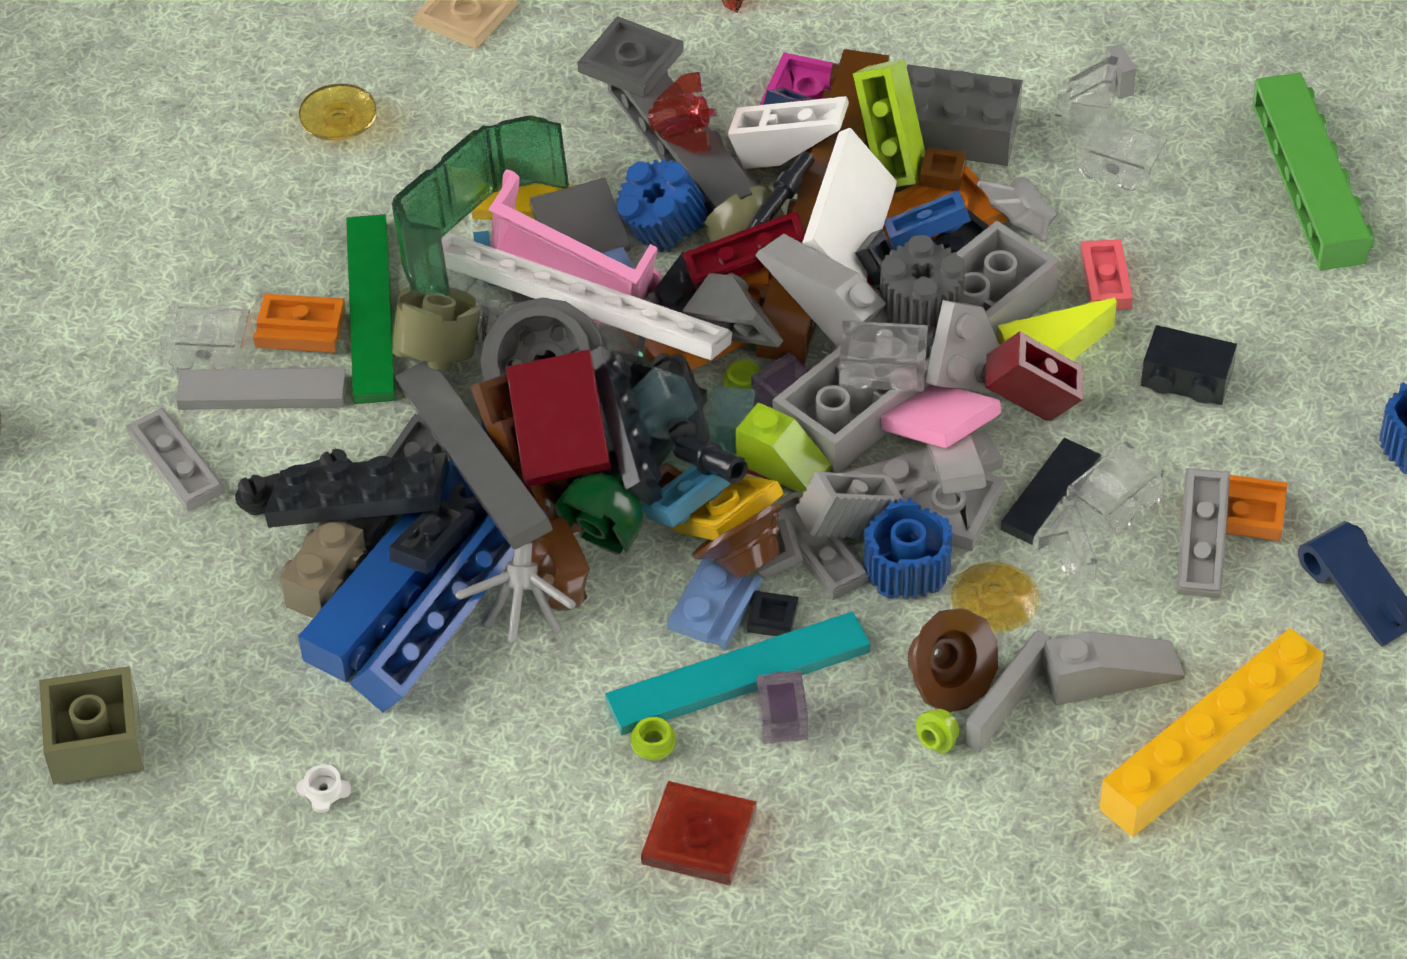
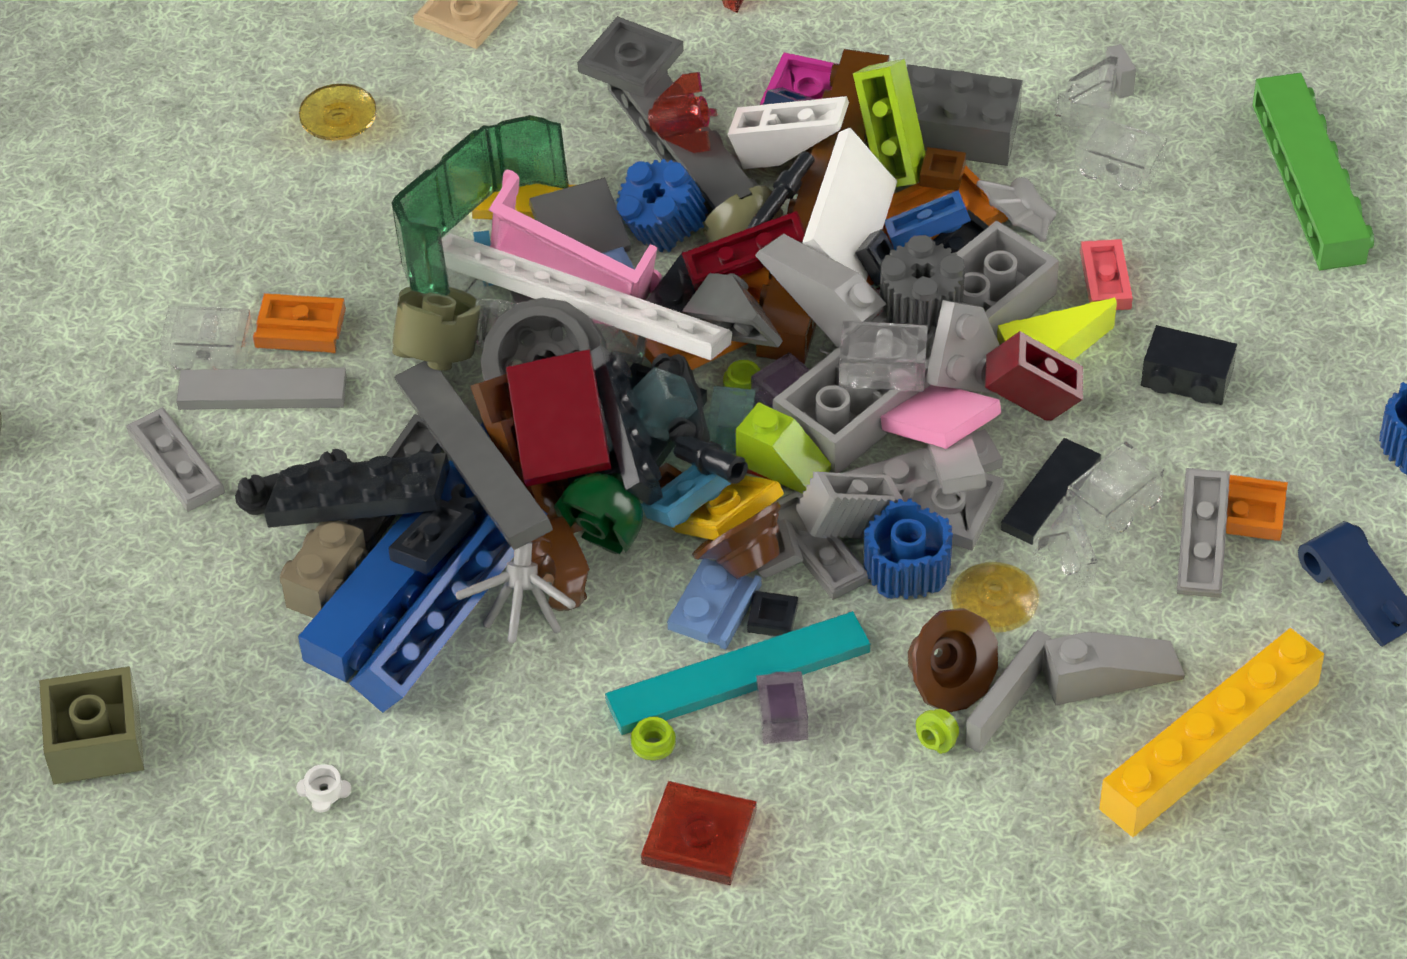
green tile [346,214,396,404] -> none

